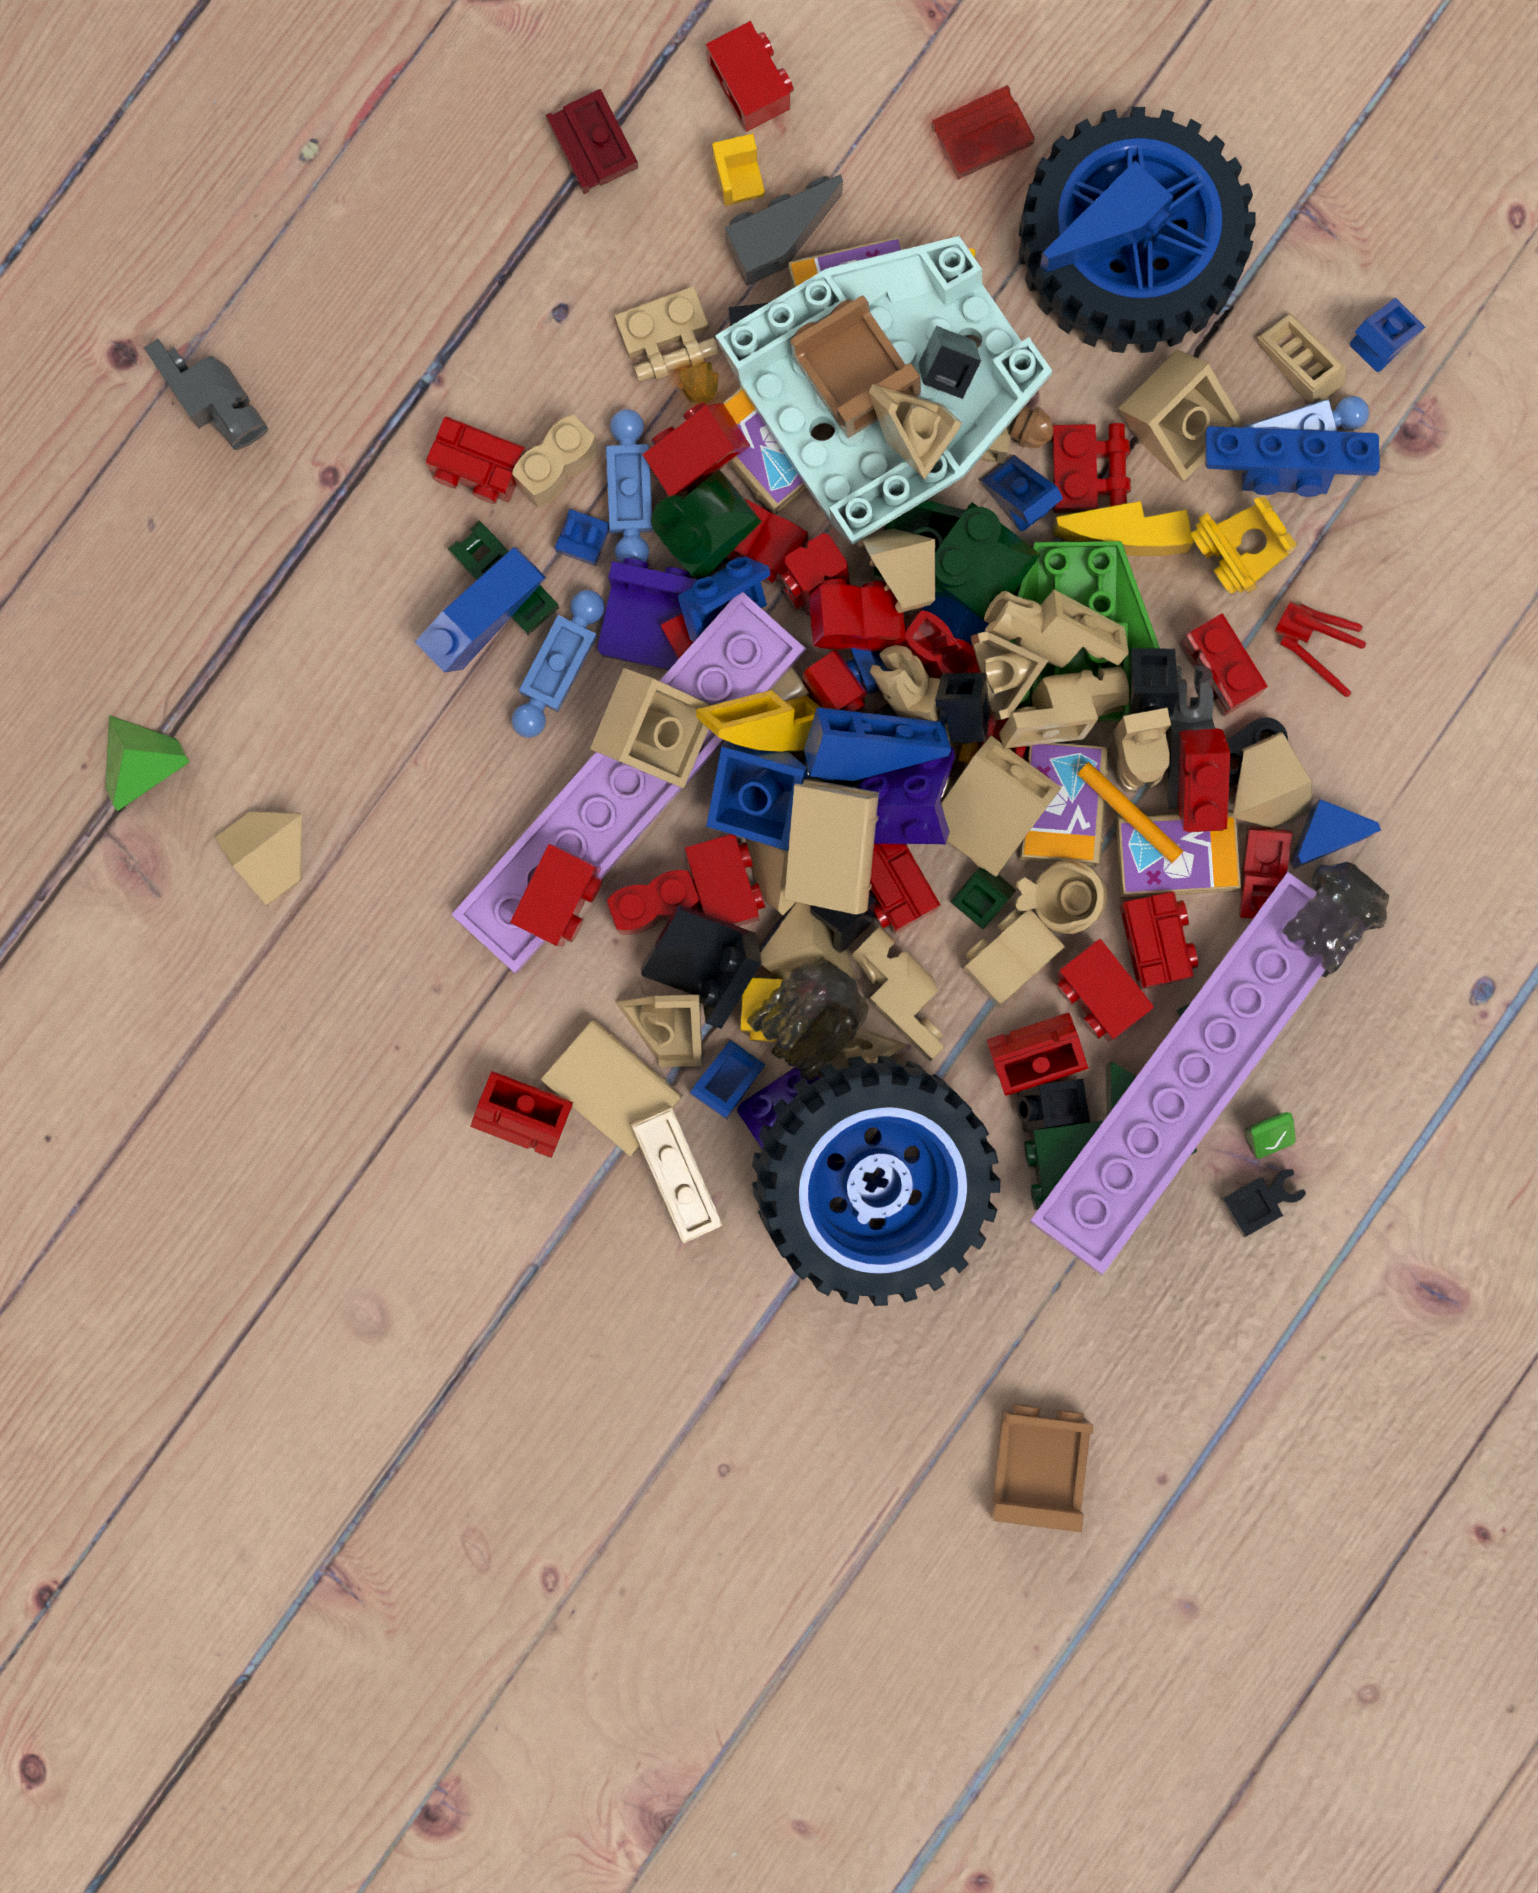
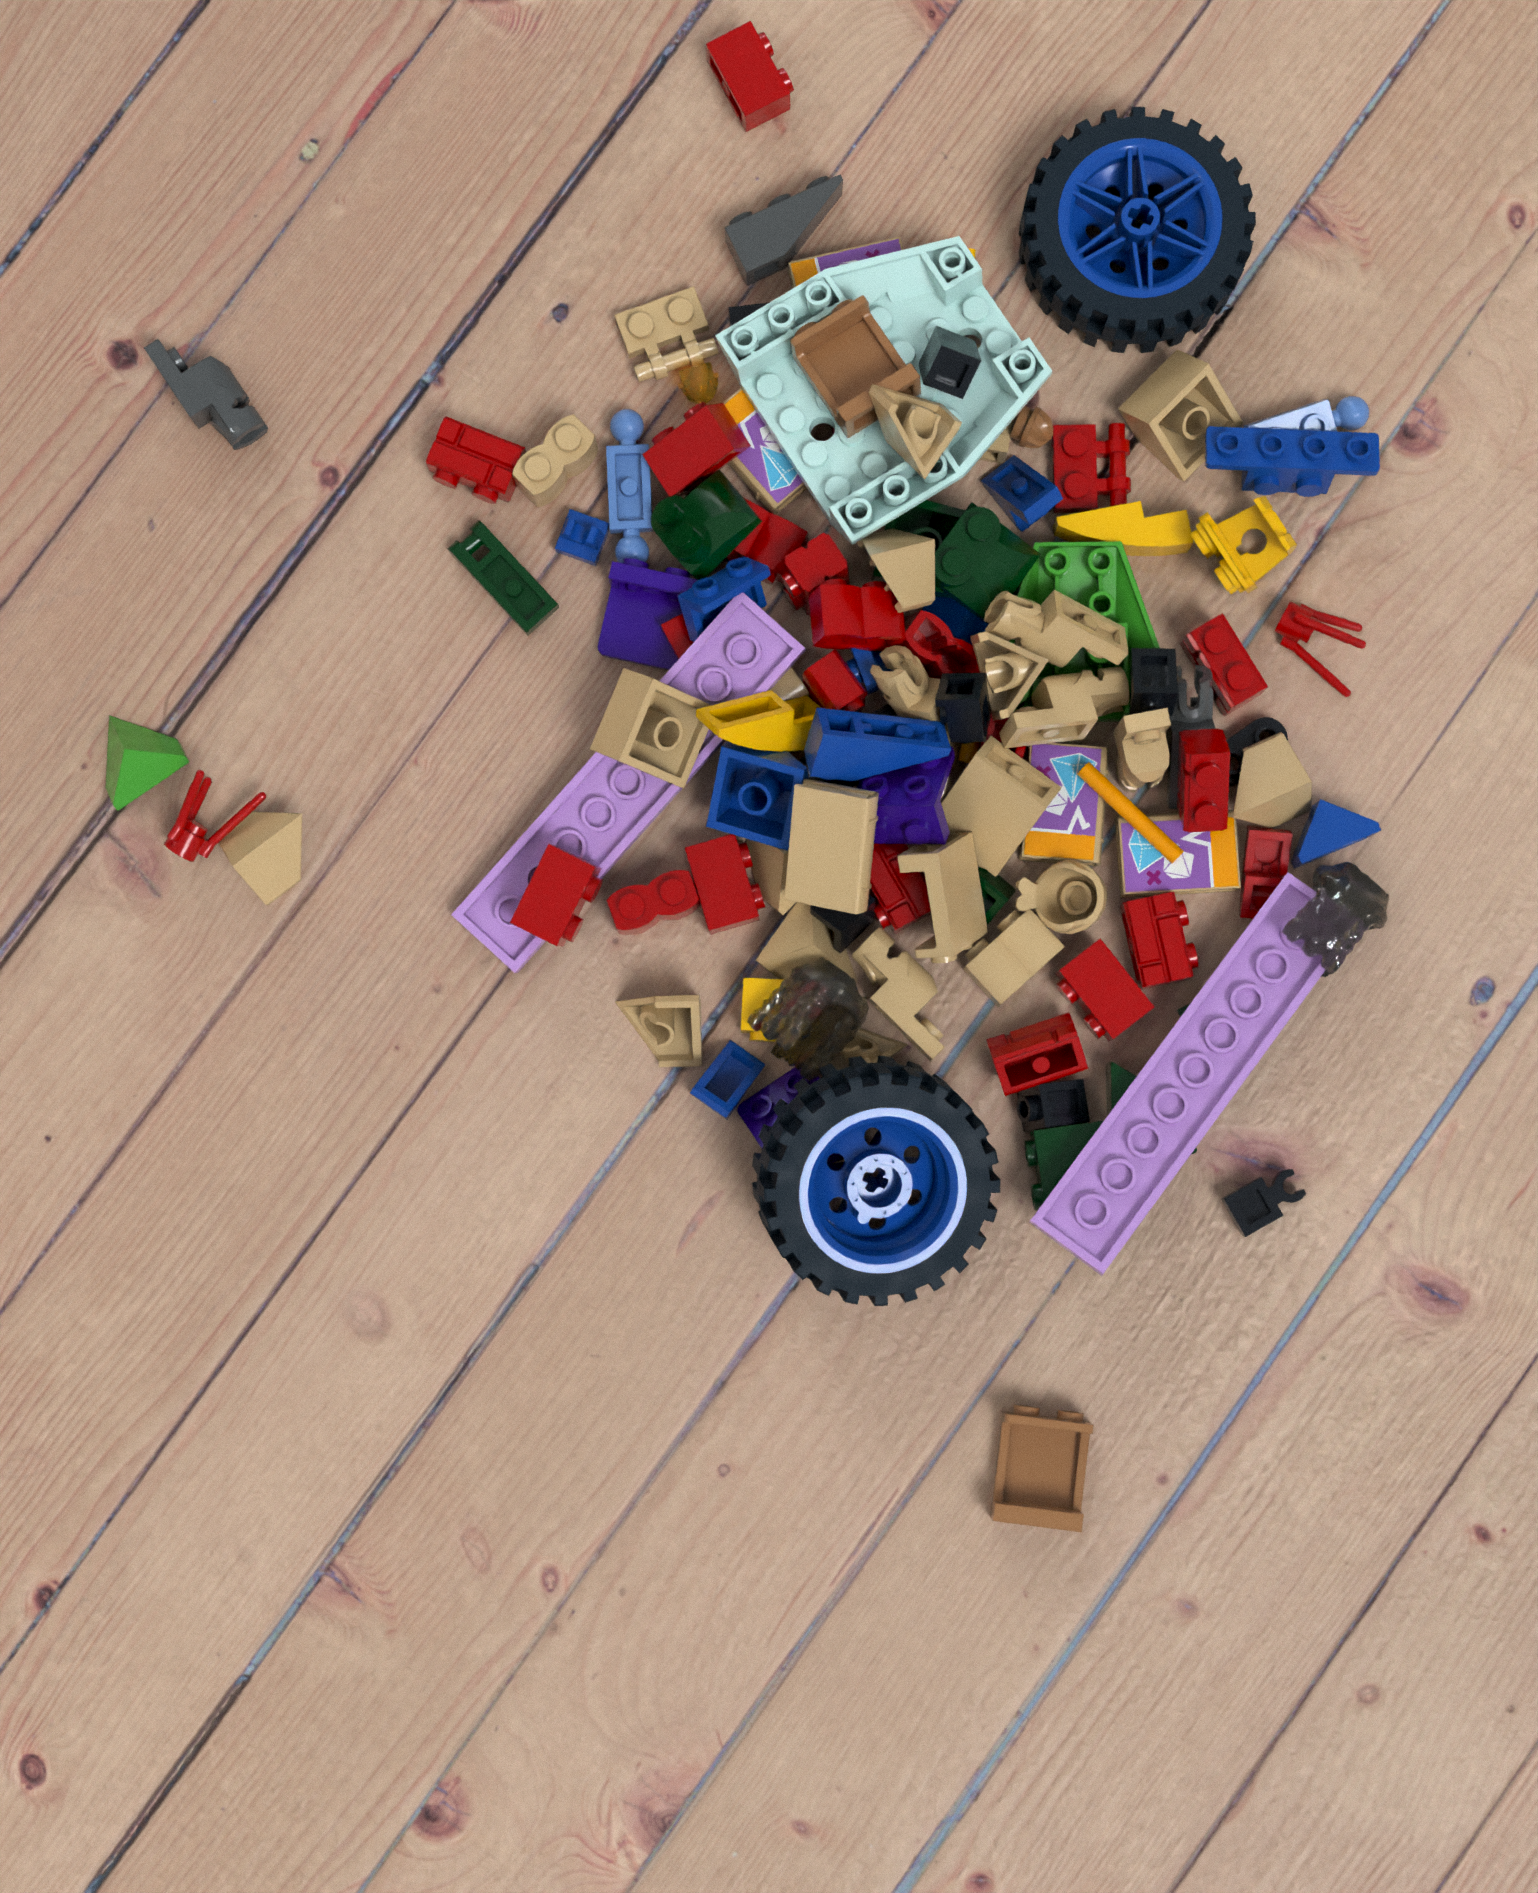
blue slope [415,547,546,673] -> none
red brick [470,1071,574,1158] -> none
medium blue plate [511,590,605,738] -> none
tan piece [541,1020,683,1157] -> none
dark red plate [546,89,639,194] -> none
tile [629,1106,723,1244] -> none
black bracket [641,905,762,1029] -> none
yellow panel [712,133,765,206] -> none
clear red plate [931,85,1035,180] -> none
blue slope [1040,161,1173,272] -> none
bright green slope [1244,1112,1296,1159] -> none
tan slope [1257,313,1346,404] -> none
blue slope [1350,298,1426,372] -> none
none -> red plant [164,770,266,862]
none -> tan panel [897,832,988,963]

